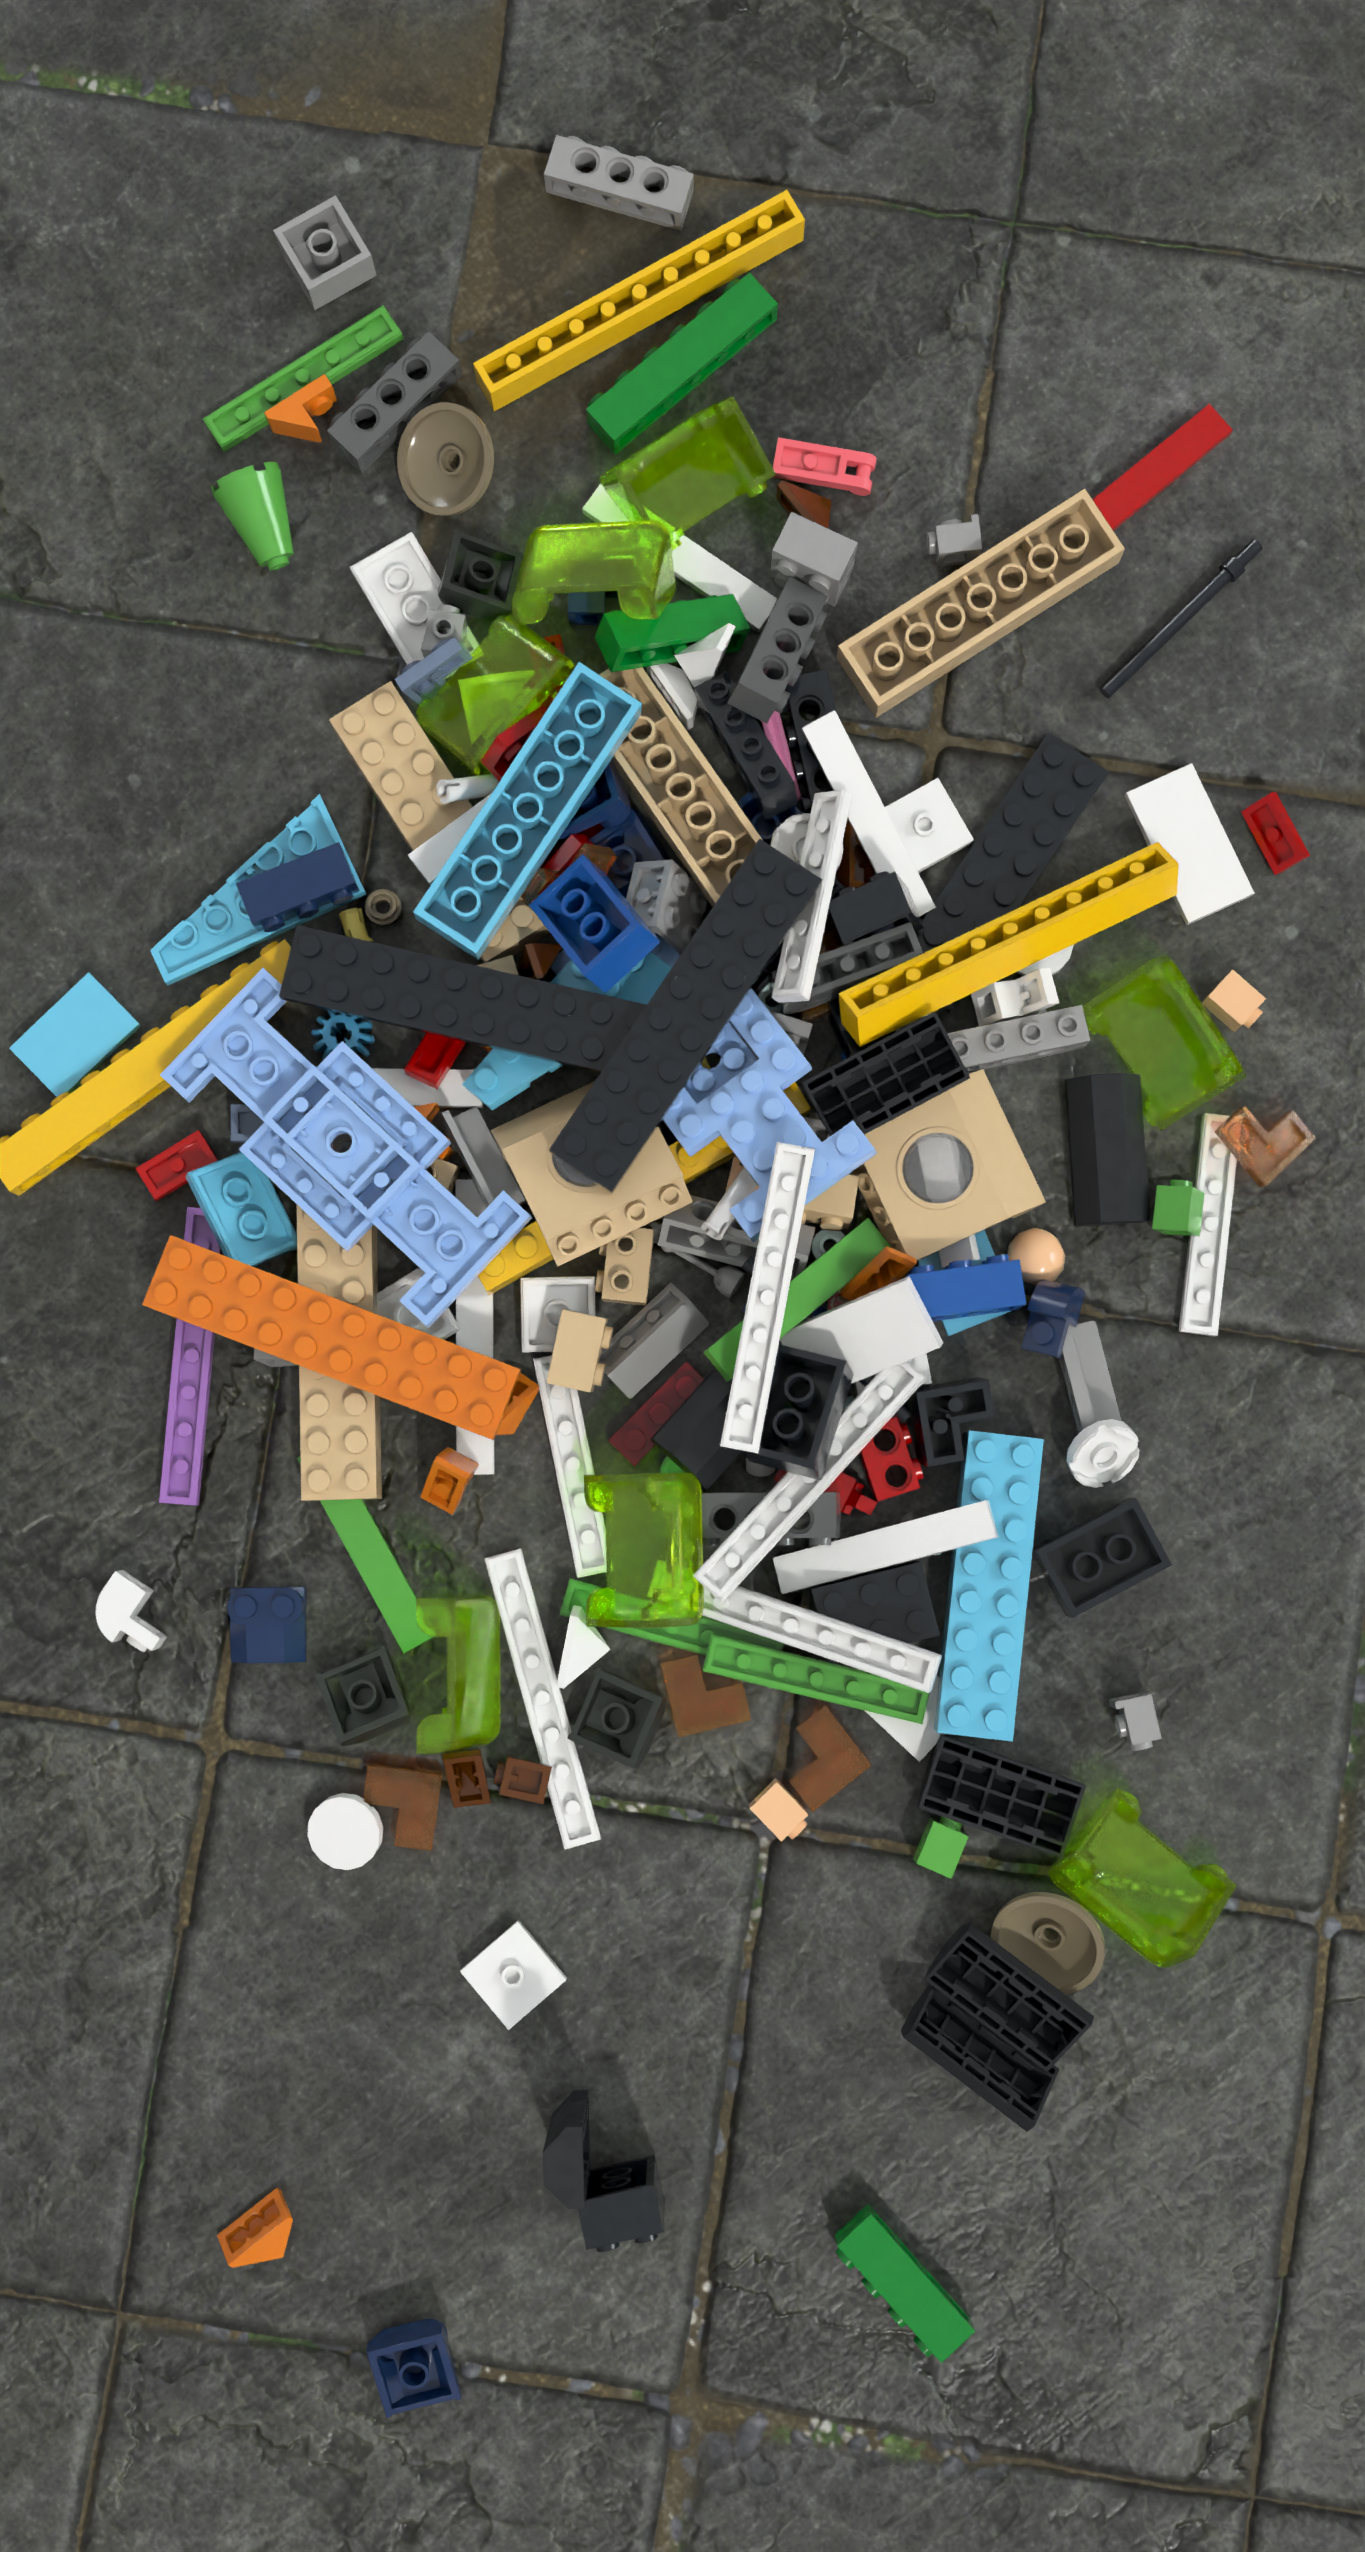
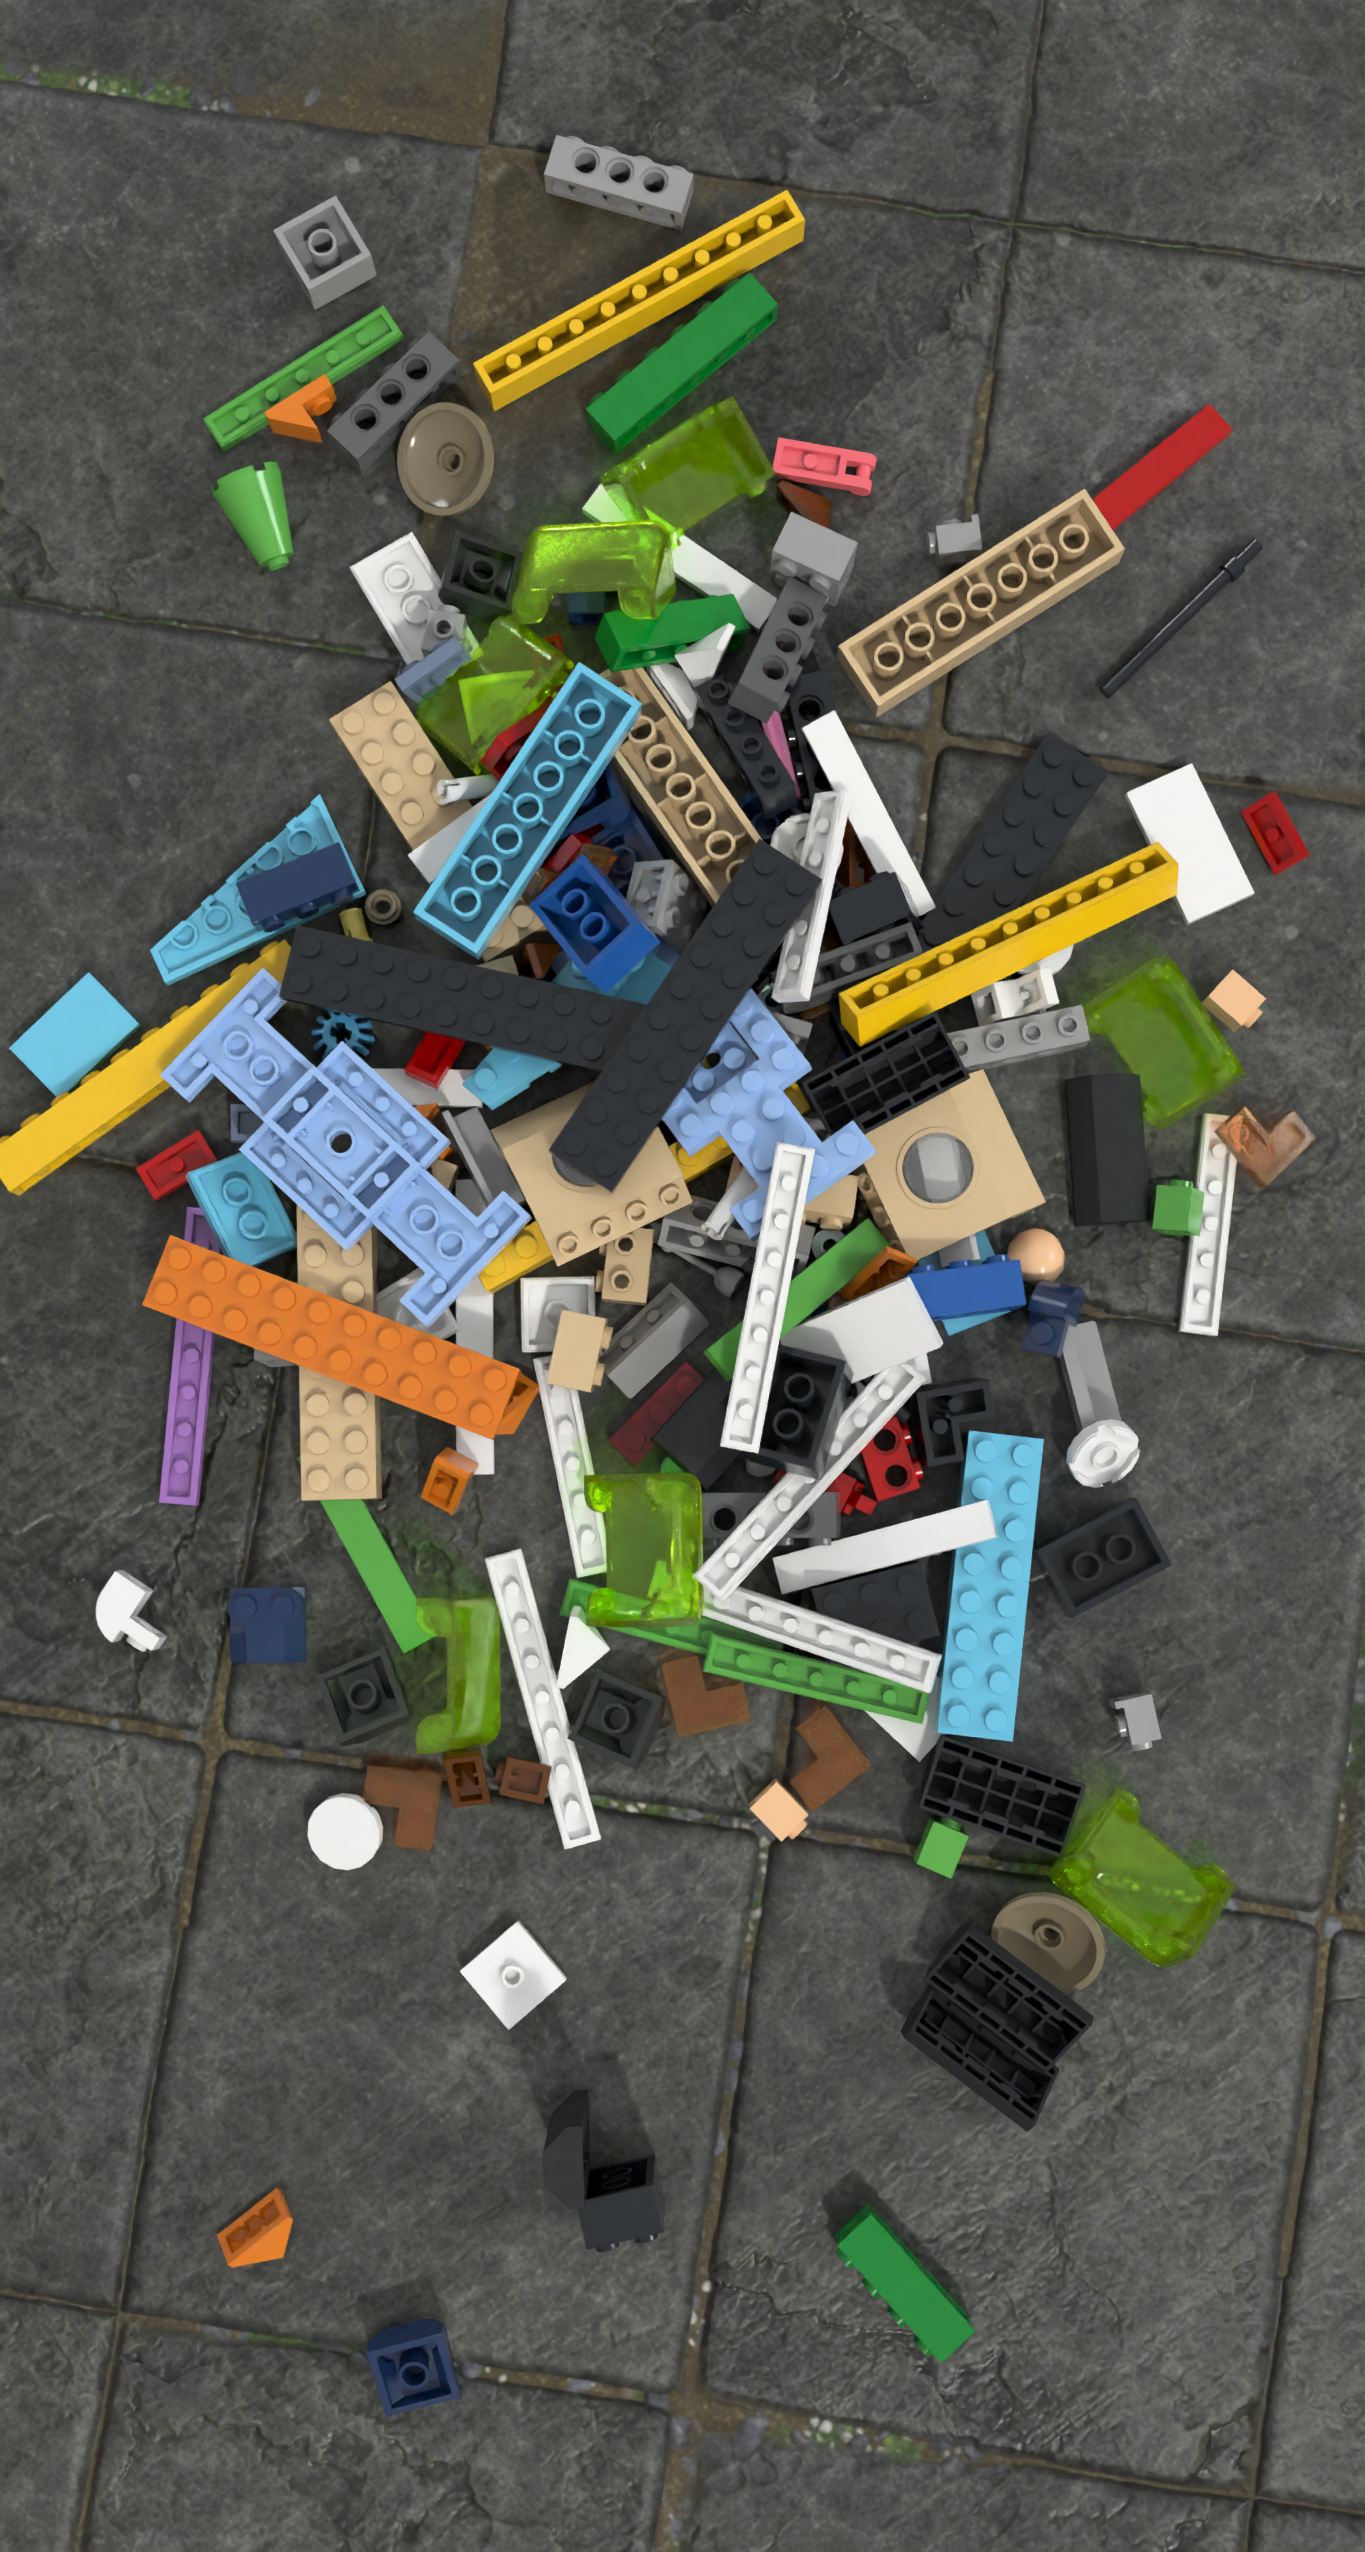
white plate [885,778,974,873] -> none

